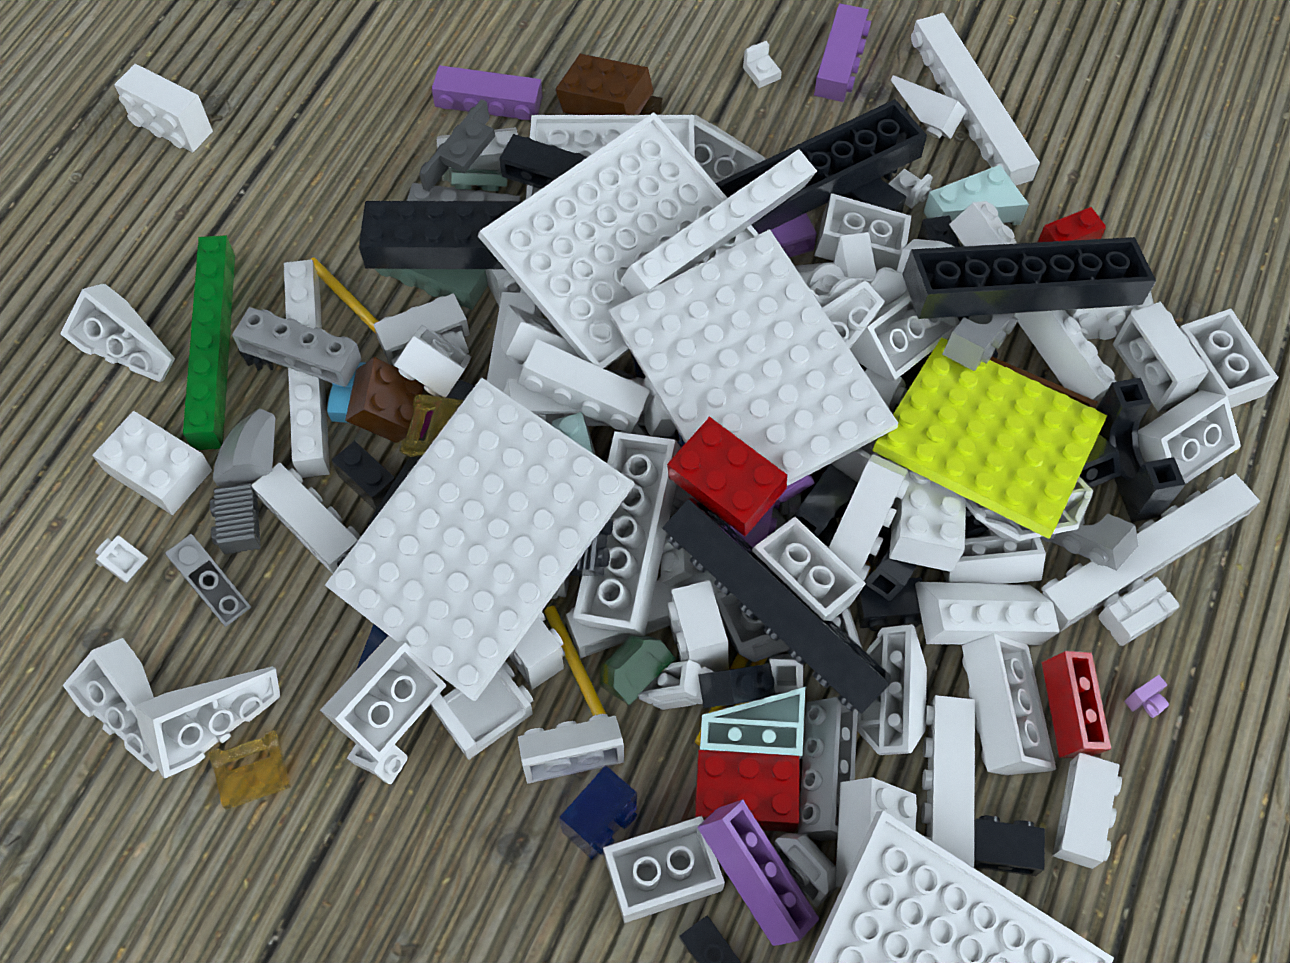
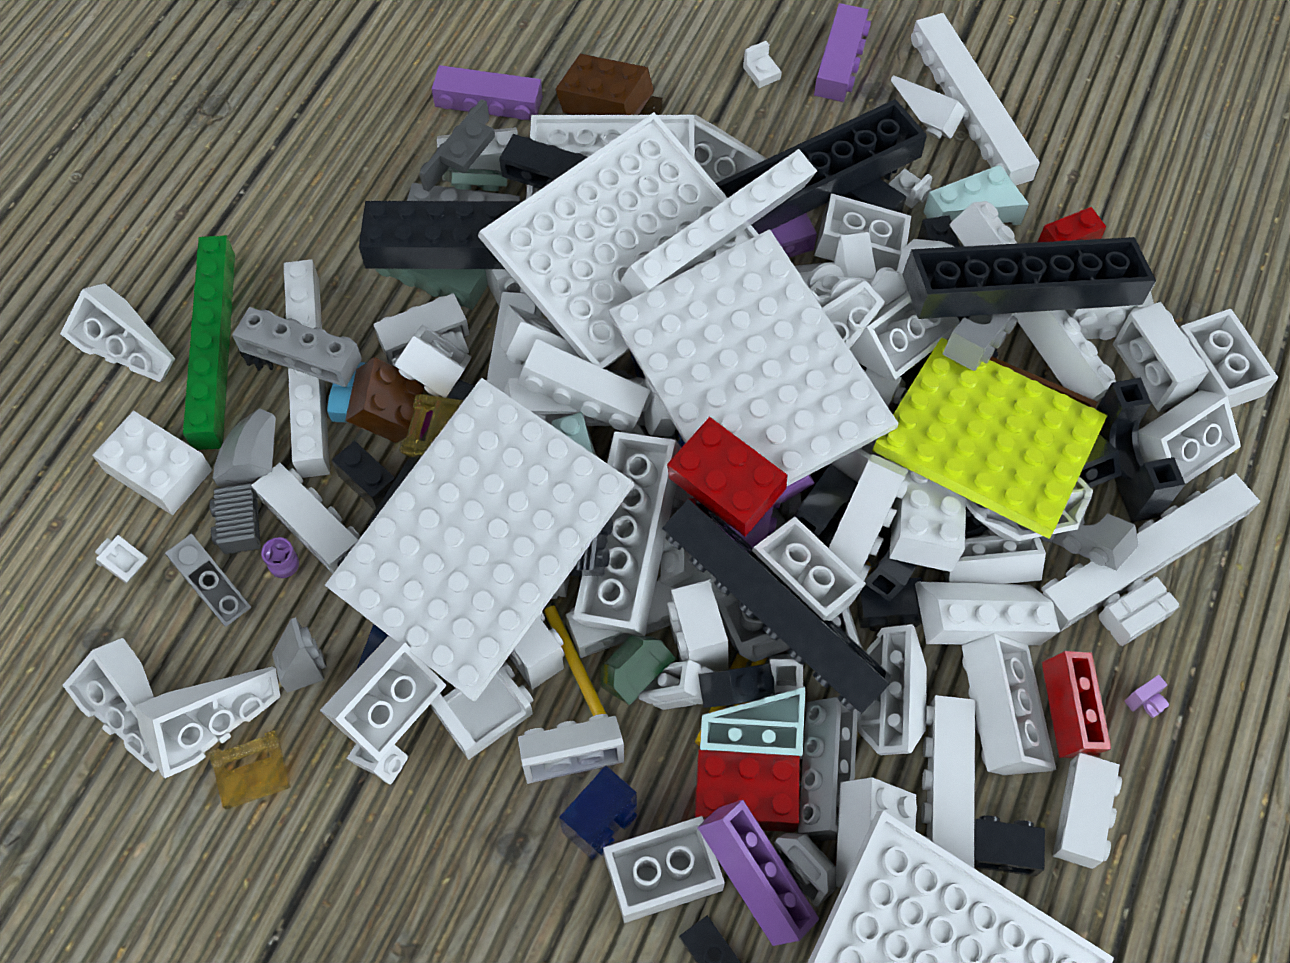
white brick [114,64,213,152] -> none
yellow bar [310,257,379,334] -> none
none -> medium lavender wheel [261,537,299,578]
none -> light grey slope [272,617,327,693]

